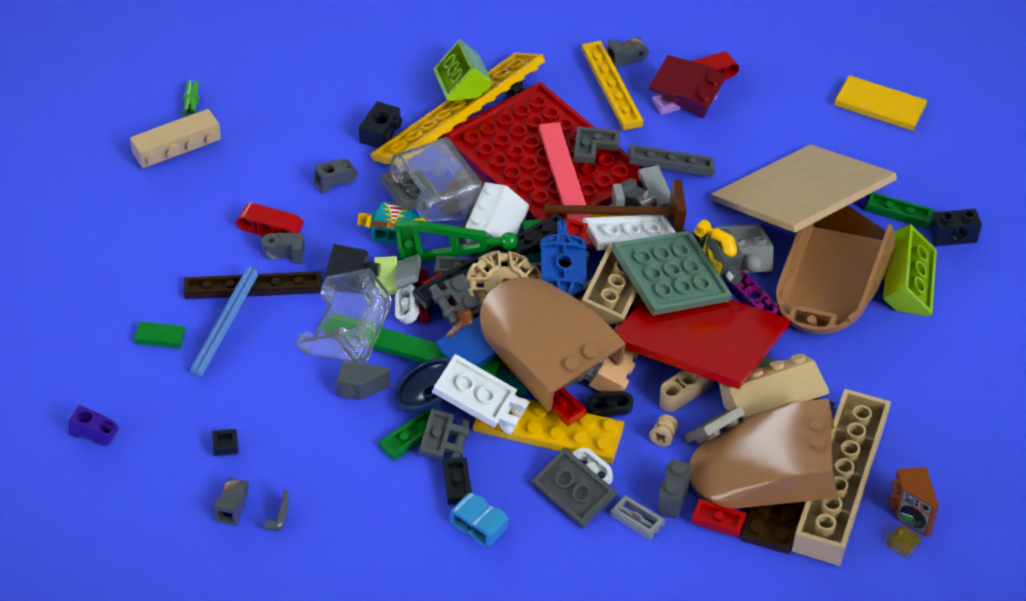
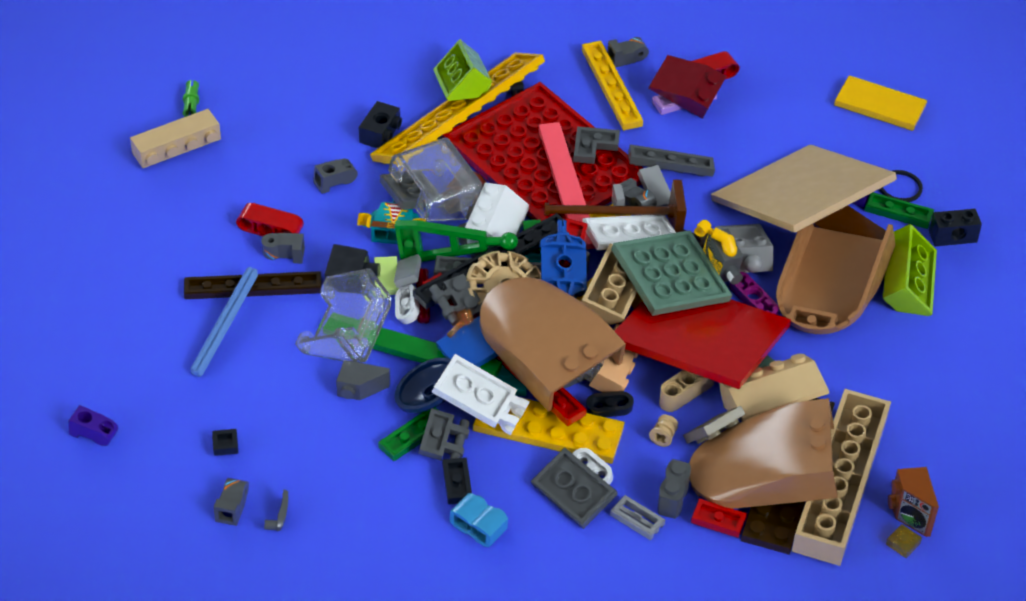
green tile [134,321,186,349] -> none
none -> black piece [880,170,923,202]

